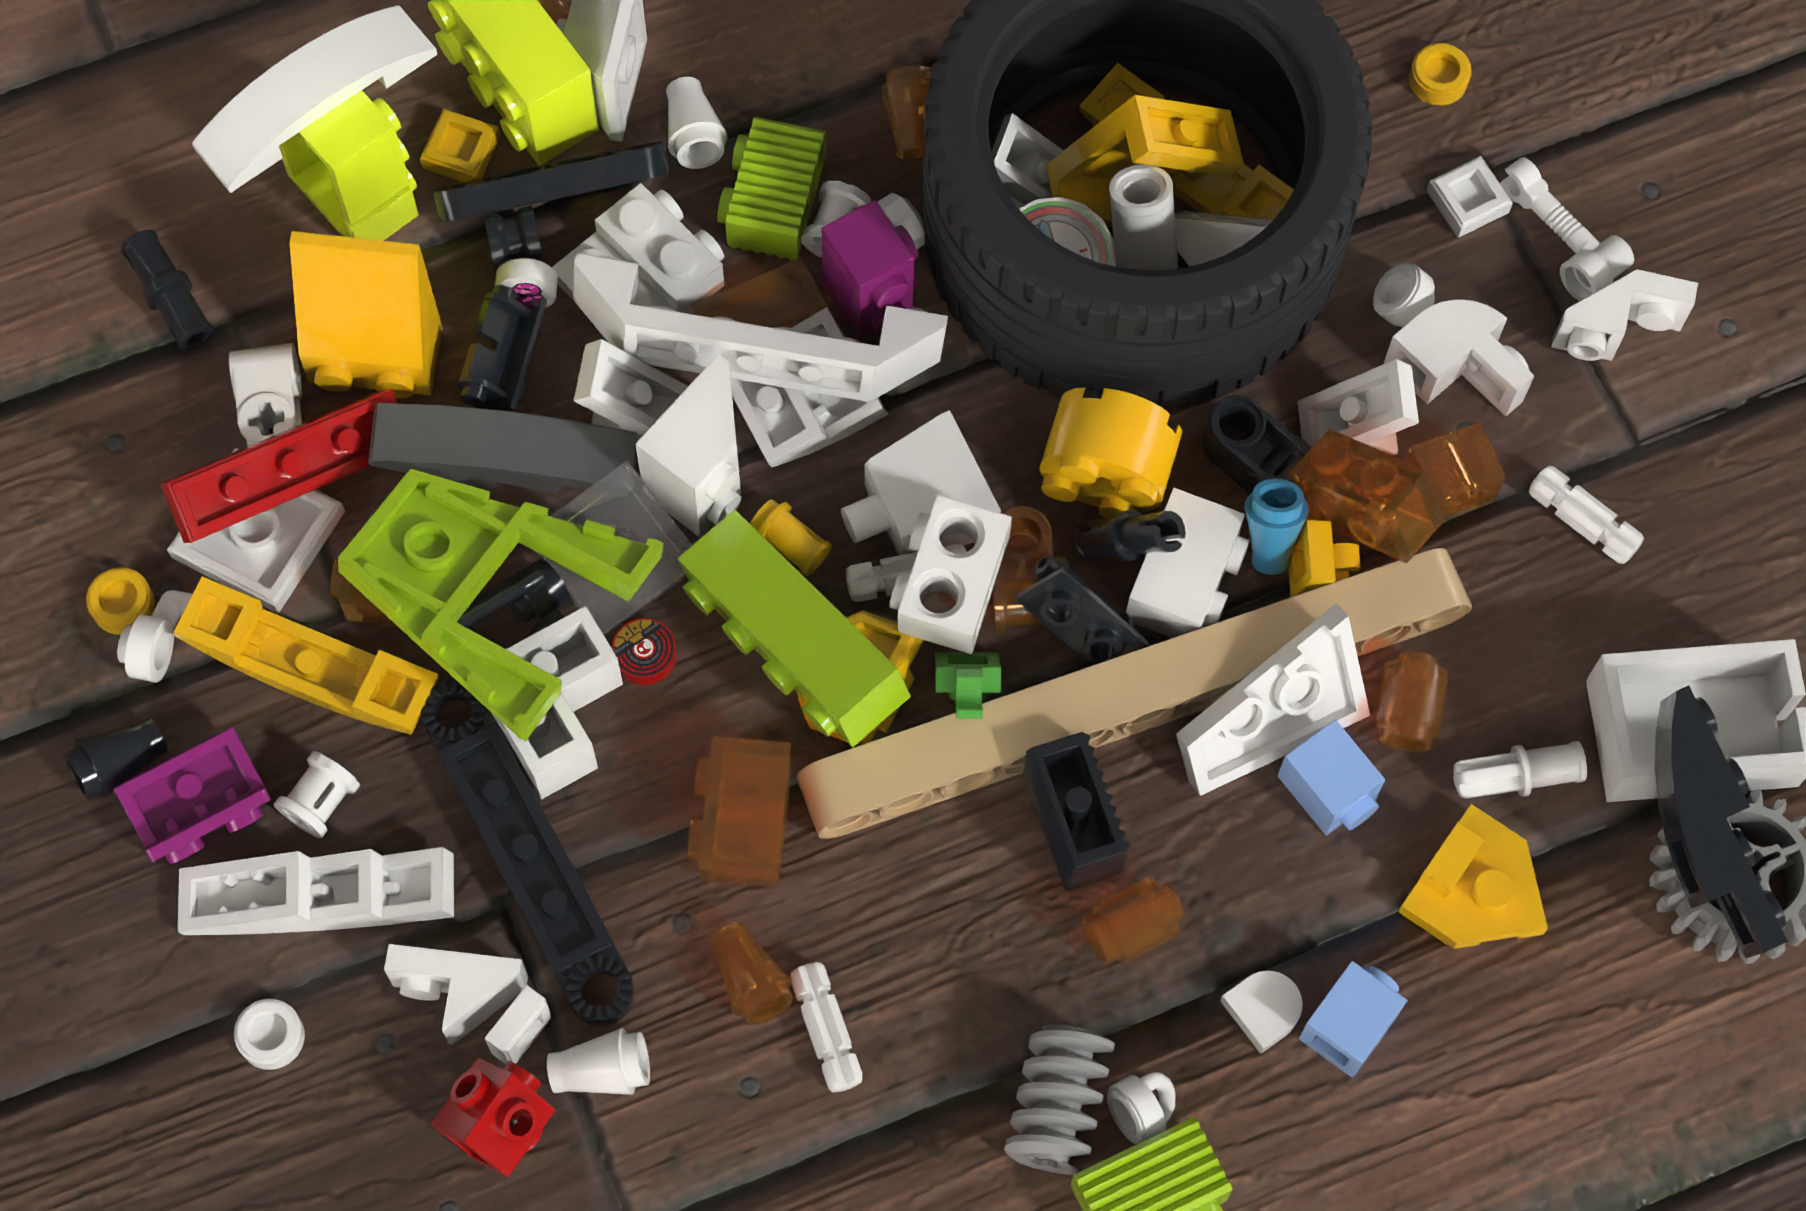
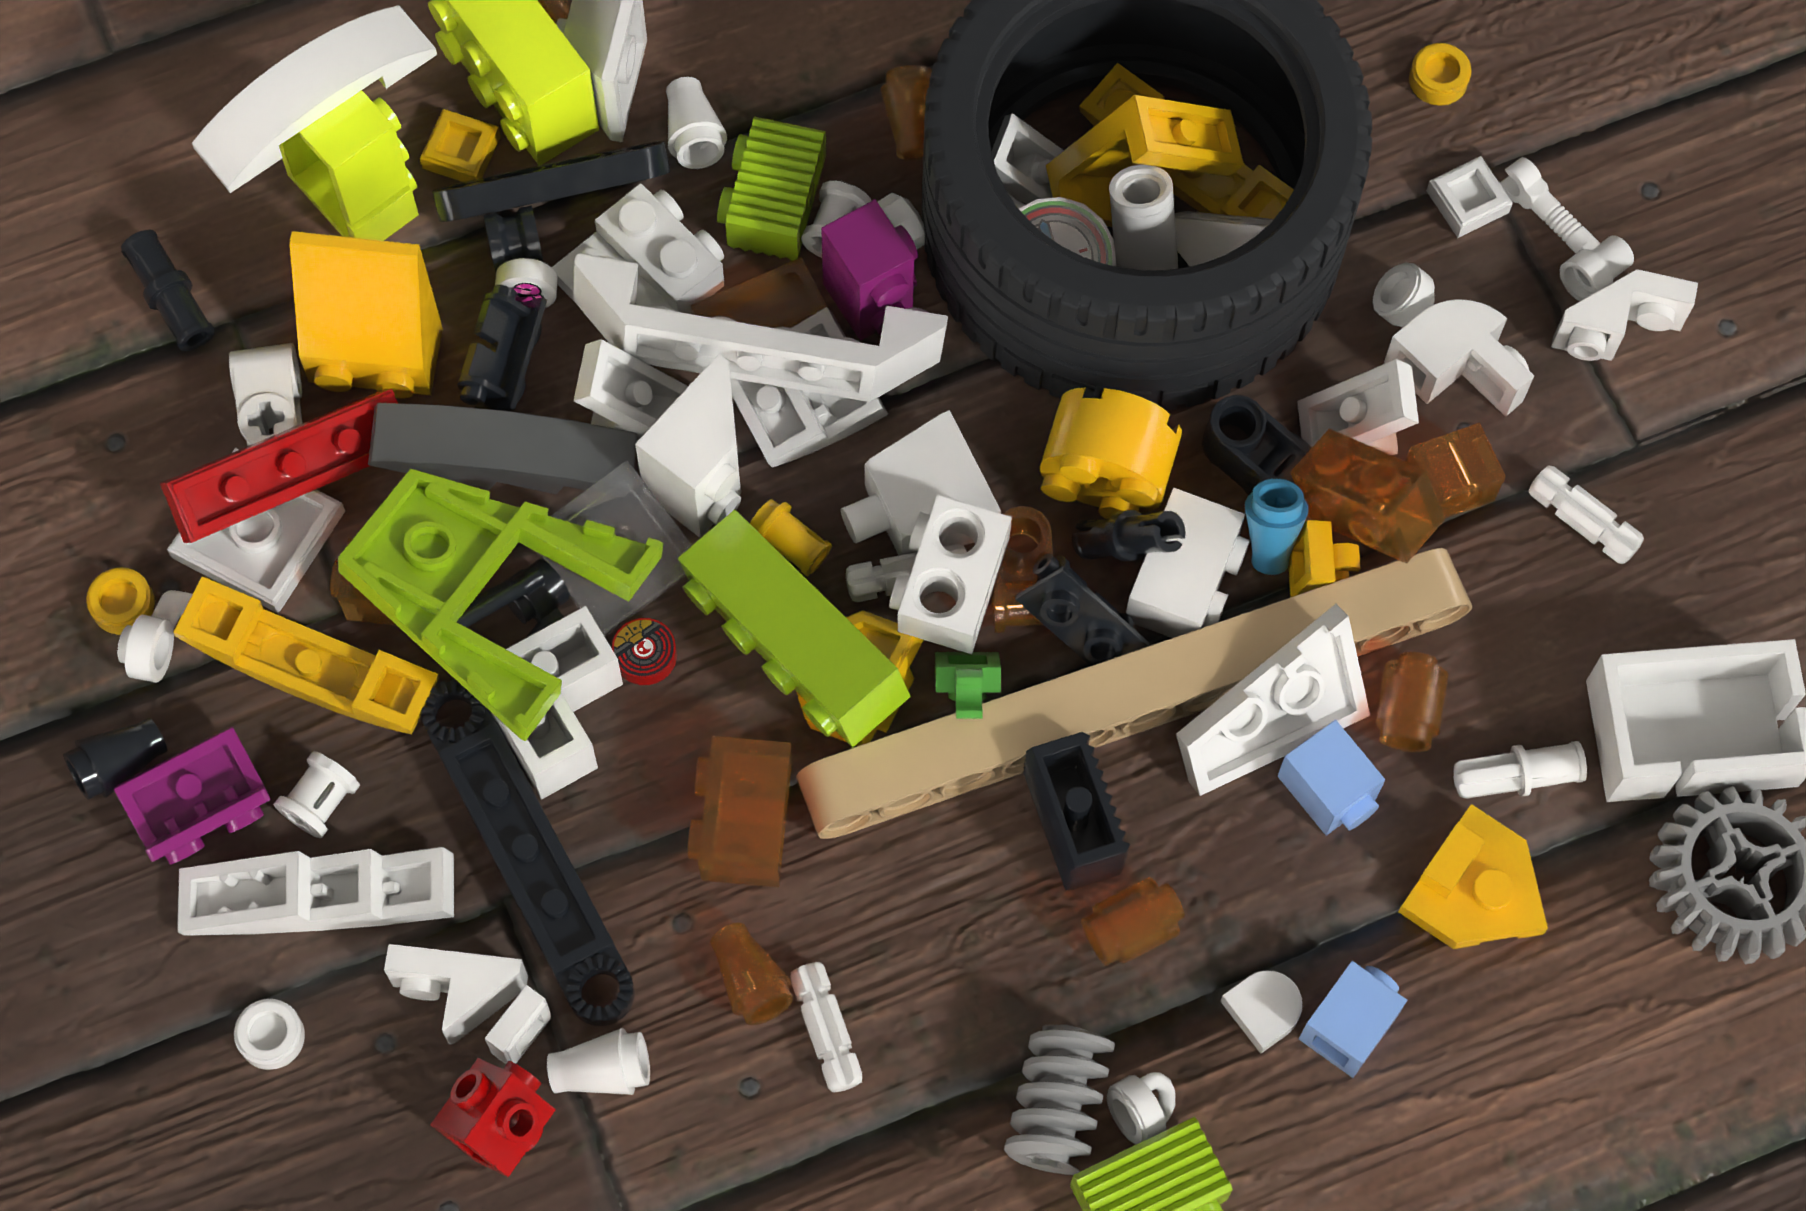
black slope [1655,685,1788,958] -> none

